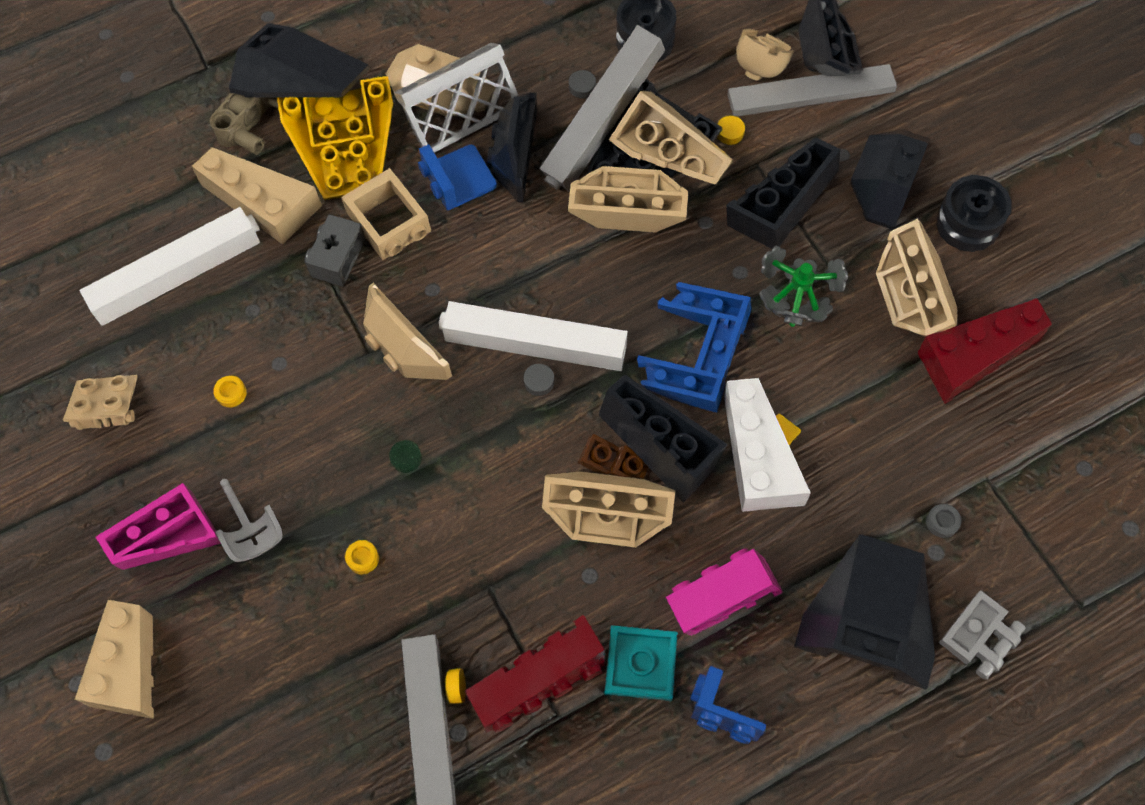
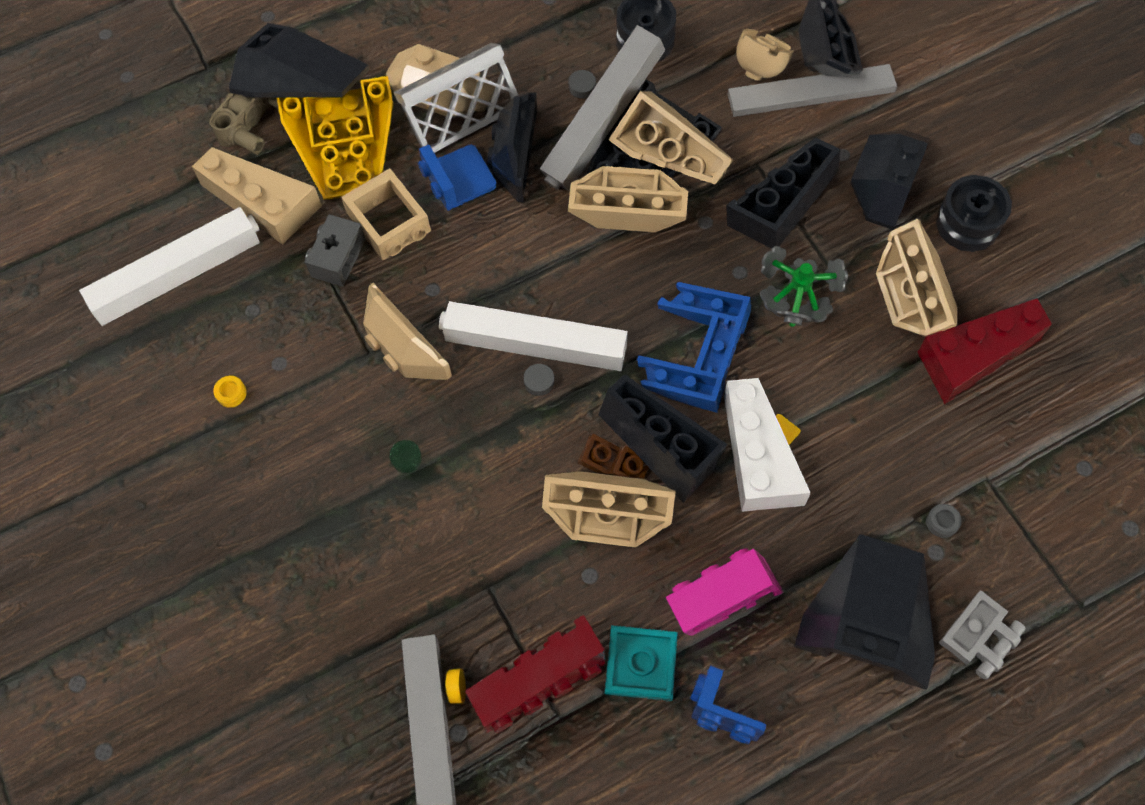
tan hinge [63,375,138,430] -> none
tan wedge [75,600,154,719] -> none
dark pink wedge [96,483,221,570] -> none
light grey helmet [215,479,282,562] -> none
yellow tile [345,540,379,574] -> none
yellow tile [717,116,745,145] -> none

